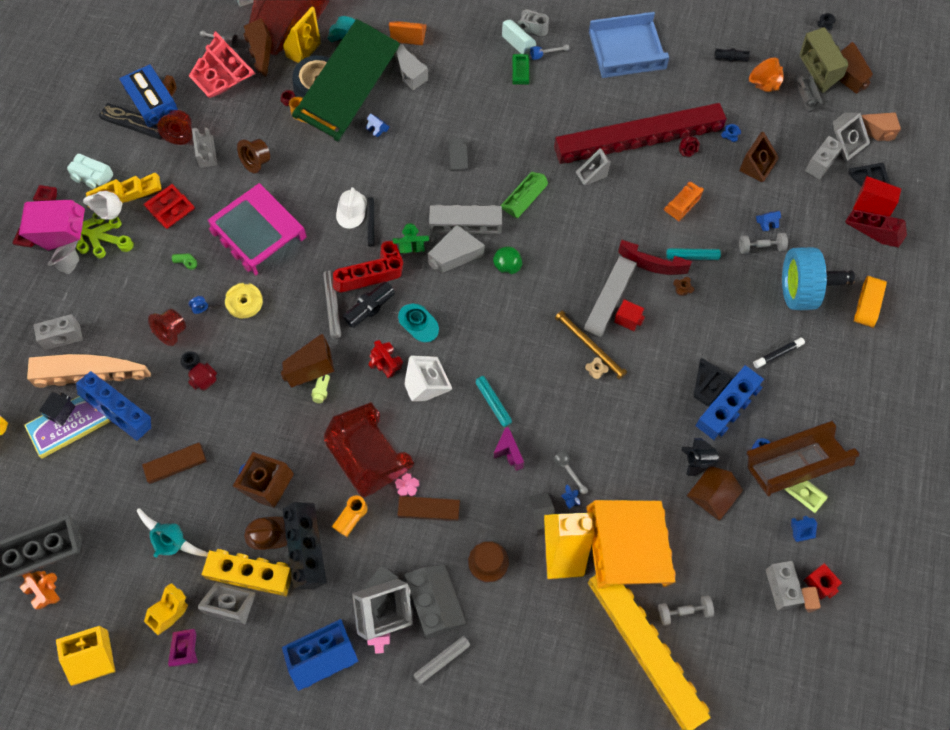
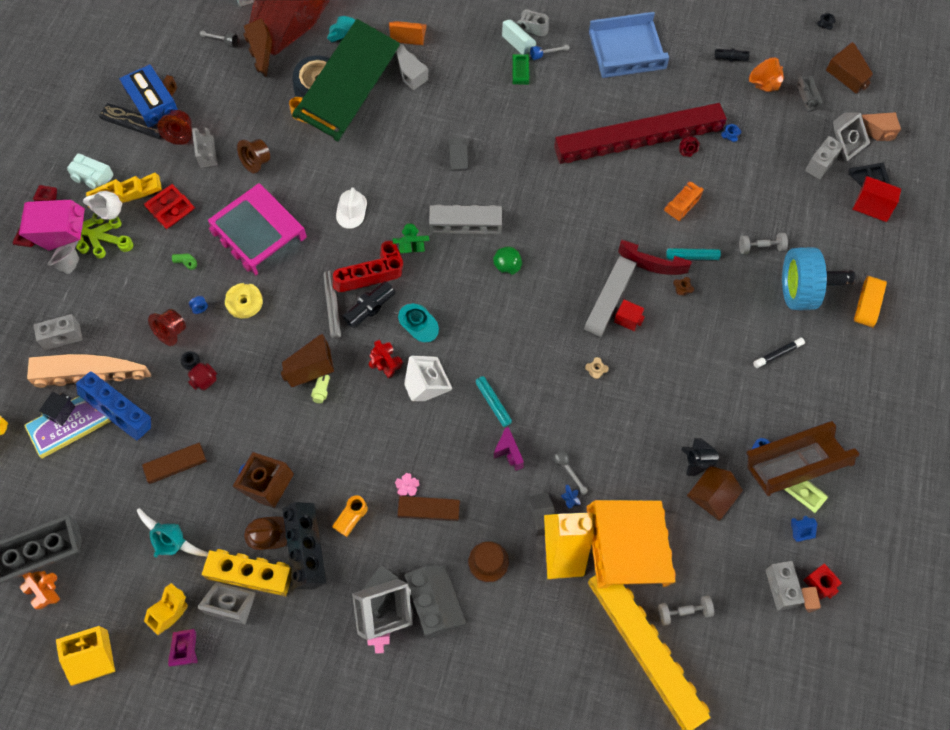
coral wedge [189,31,255,98] -> none
dark red plate [280,90,296,106] -> none
blue slope [282,619,359,691] -> none
yellow slope [283,7,321,63] -> none
clear red windscreen [324,402,414,498] -> none
tile [366,113,390,137] -> none
black bar [367,197,375,247] -> none
light grey axle [414,636,470,684] -> none
light grey slope [428,225,485,273] -> none
bright green slope [501,172,548,218] -> none
pearl gold bar [555,310,627,380] -> none
light grey slope [576,149,610,186] -> none
black wing [693,358,733,407] -> none
blue brick [695,365,764,440] -> none
reddish brown slope [739,132,779,182] -> none
blue tile [756,211,781,231] -> none
olive slope [799,27,848,93] -> none
dark red slope [845,210,907,248] -> none

